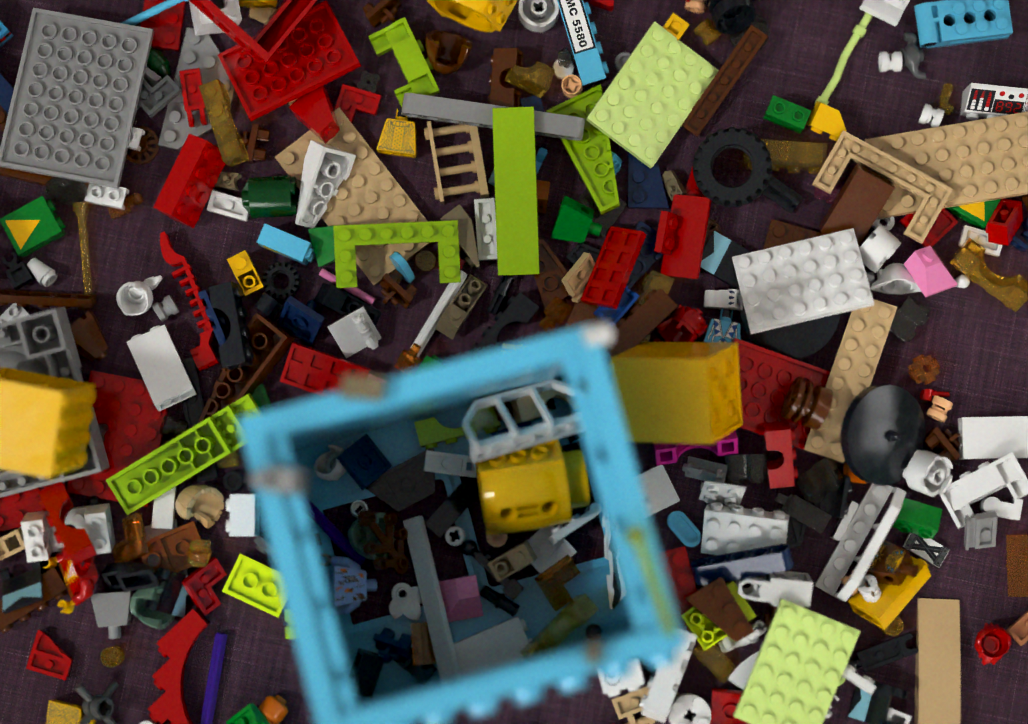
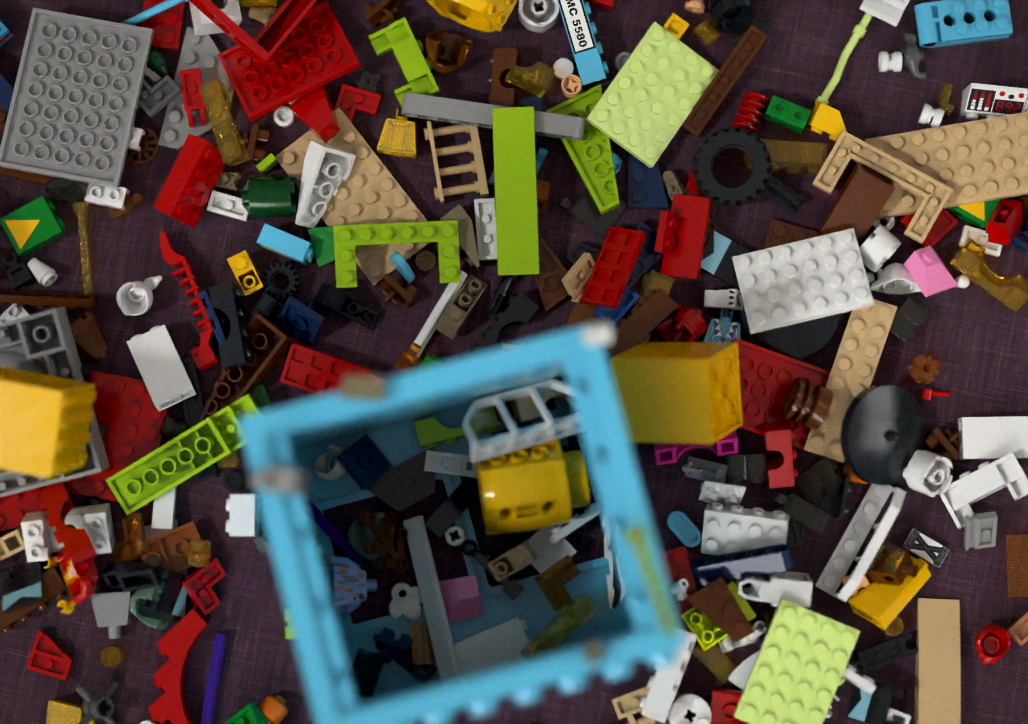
light grey wheel [152,294,180,322] -> none
tan hair [175,484,225,529] -> none
neon yellow plate [222,553,285,618] -> none
bright pink bar [319,268,376,305] -> none
white hinge [327,307,382,358] -> none
white hinge [350,500,368,518] -> none
black axle [480,585,520,617] -> none
light nougat wheel [486,533,507,547] -> none
clear orange plate [539,296,573,335] -> none
green torso [551,196,602,243] -> none
clear smoke plate [558,47,573,68] -> none
black axle [585,624,602,640] -> none
white brick [597,660,645,697] -> none
white bracket [639,465,680,516] -> none
white tile [830,501,859,541] -> none
white bush [857,575,882,603] -> none
green hinge [892,498,942,539] -> none
light nougat wheel [926,395,953,423] -> none
white leg [980,497,1023,520] -> none
none -> lime tile [256,153,278,175]
none -> white tile [273,106,295,127]
none -> white arm [671,579,689,601]
none -> red piece [731,91,770,132]

